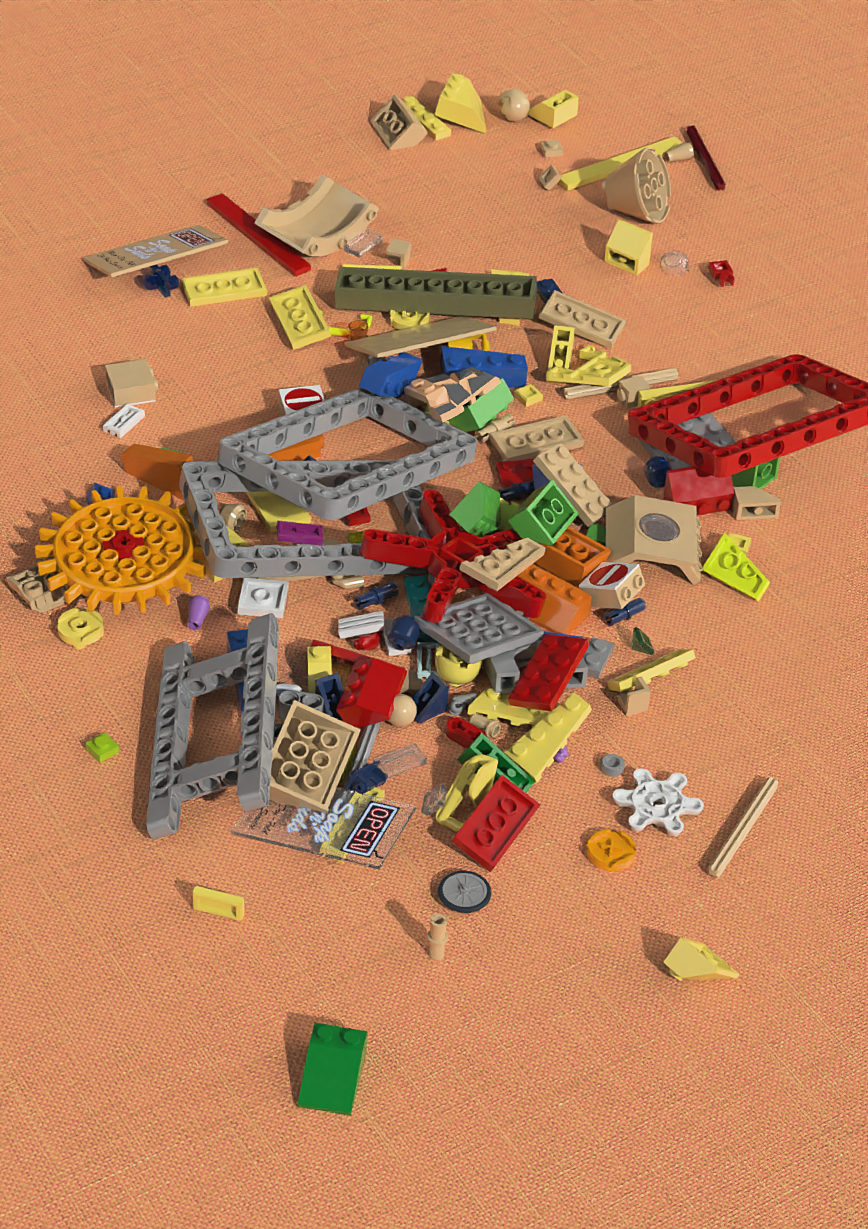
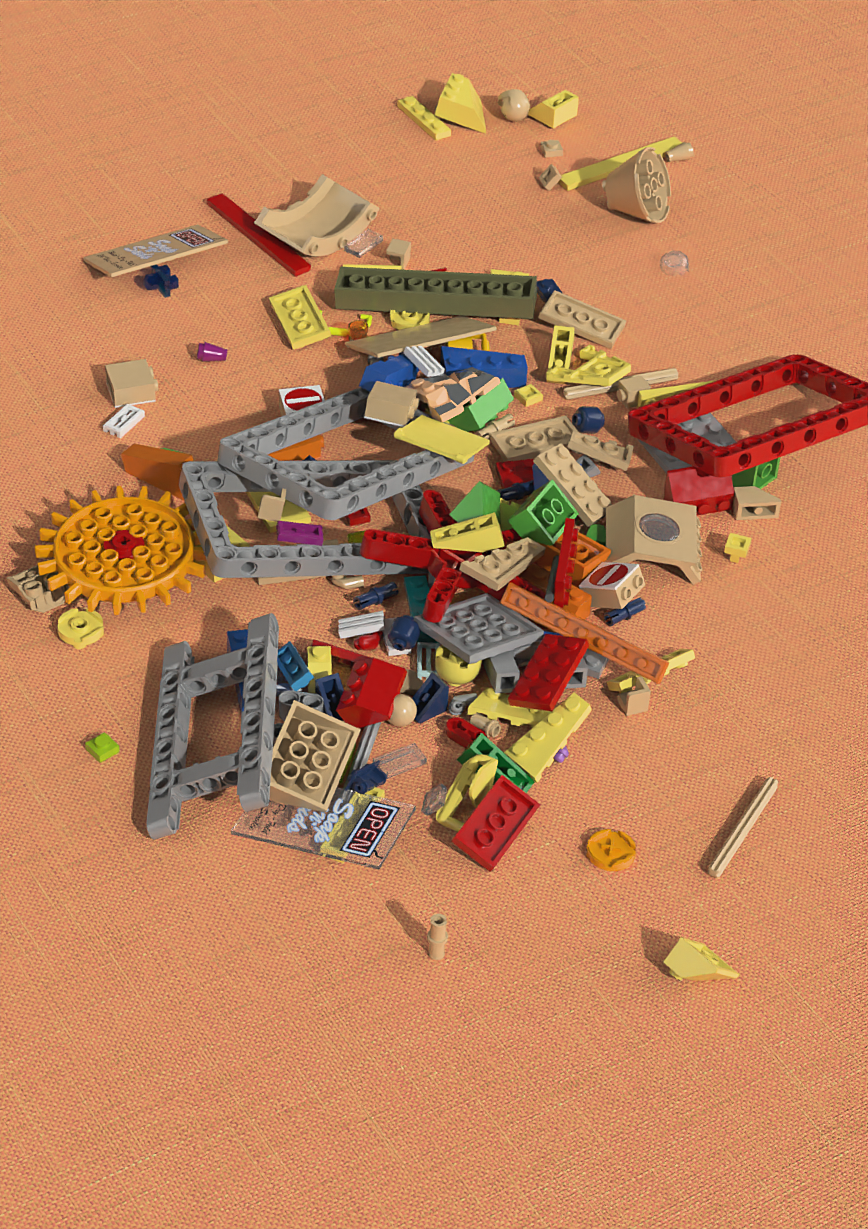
blue slope [87,483,114,505] -> none
light yellow tile [181,268,267,307] -> none
medium lavender cone [187,595,210,630] -> none
light yellow tile [192,886,244,921] -> none
tan cone [219,504,247,532] -> none
white plate [238,578,289,618] -> none
green slope [298,1023,368,1116] -> none
tan slope [370,94,428,150] -> none
light grey wheel [438,871,492,913] -> none
light grey tile [600,754,625,777] -> none
light yellow slope [604,220,653,275] -> none
white plate [612,768,704,836] -> none
slope [632,627,654,655] -> none
clear blue head [644,456,673,488] -> none
dark red axle [686,125,726,191] -> none
neon yellow wing [702,532,770,602] -> none
red plate [708,260,734,287] -> none
none -> magenta cone [197,342,227,362]
none -> tan panel [258,488,287,522]
none -> dark azure plate [277,641,314,691]
none -> tan piece [364,381,419,427]
none -> light yellow piece [394,415,490,464]
none -> white tile [404,346,445,377]
none -> light yellow slope [430,512,504,552]
none -> orange tile [500,583,669,684]
none -> dark grey bar [545,555,559,602]
none -> red plate [554,518,578,609]
none -> tan wing [567,431,634,471]
none -> dark blue head [572,406,605,434]
none -> light grey slope [576,454,601,478]

